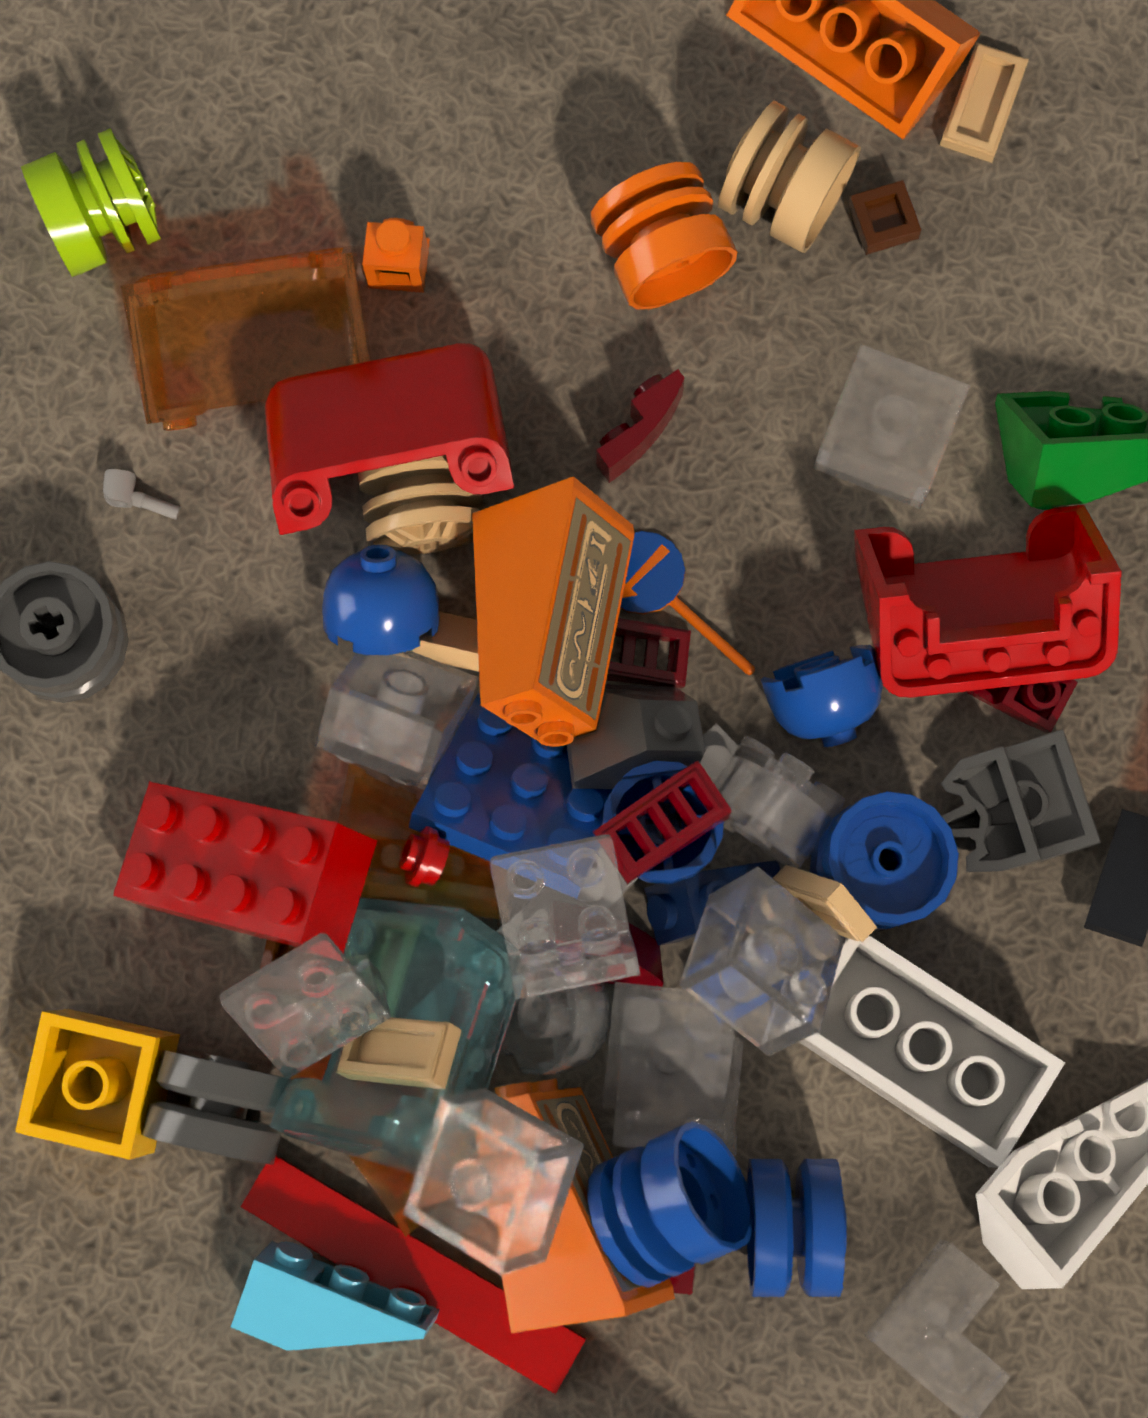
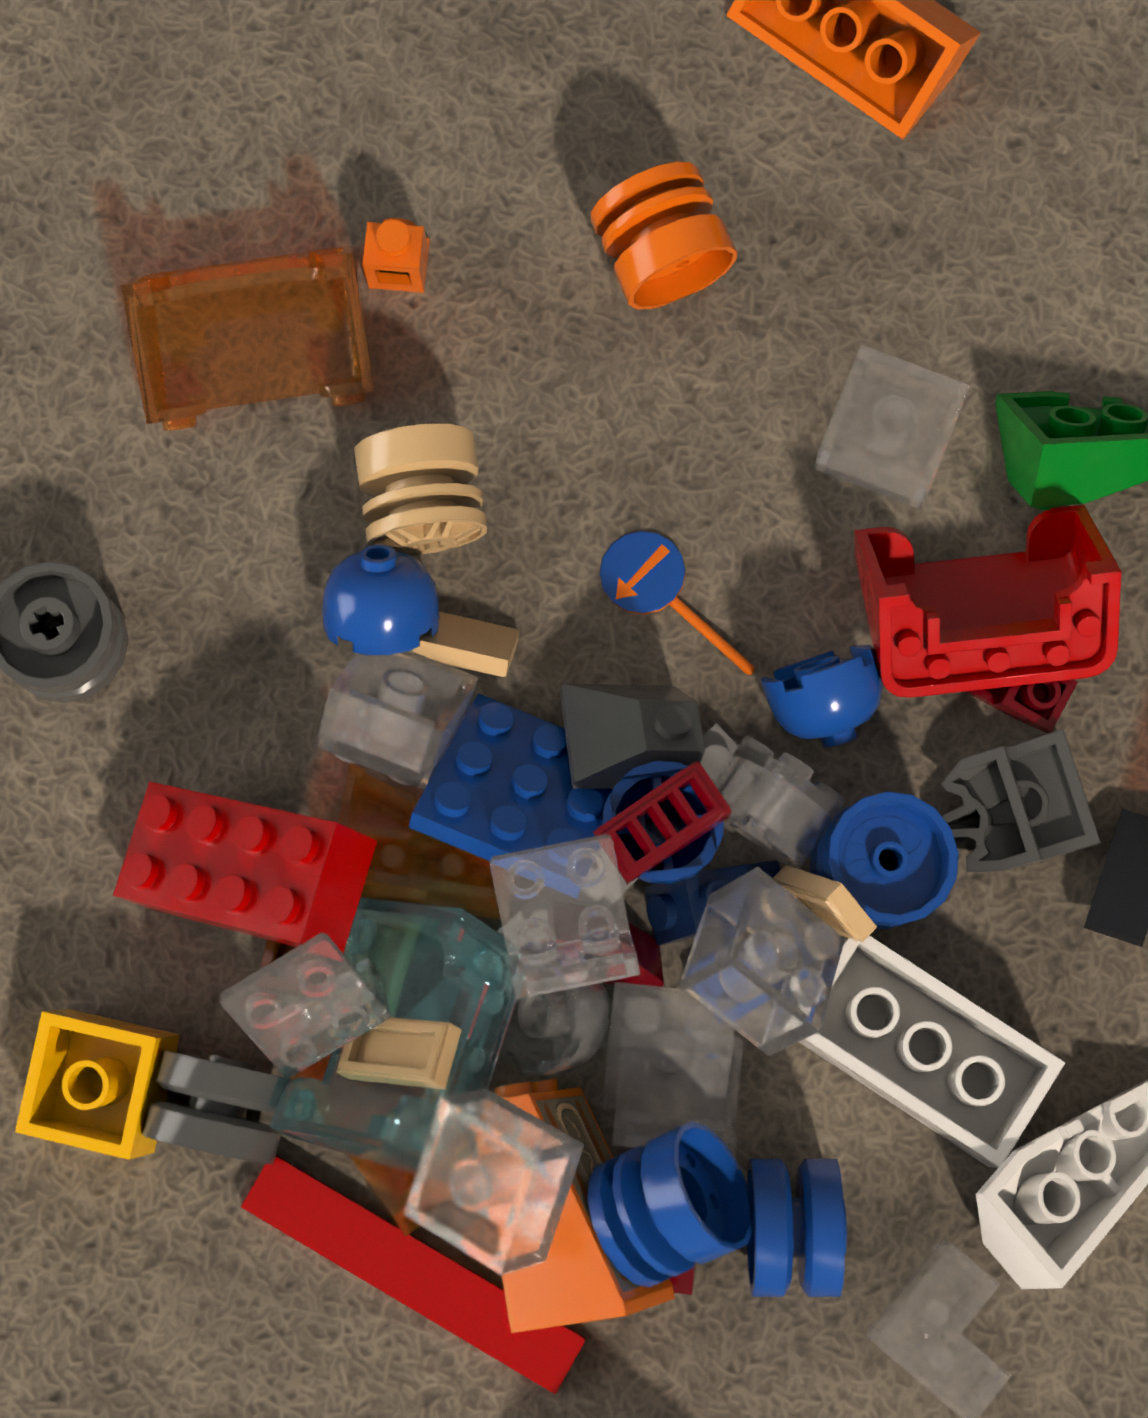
lime wheel [21,128,161,277] -> none
light grey hand [103,469,181,520] -> none
medium azure slope [231,1241,440,1351] -> none
red windscreen [265,343,514,535] -> none
red plate [398,826,450,887] -> none
orange slope [472,476,635,747] -> none
dark red slope [596,369,685,483] -> none
dark red slope [606,618,691,688] -> none
tan wheel [718,101,861,253] -> none
reddish brown plate [848,180,922,255] -> none
tan tile [939,42,1029,163] -> none

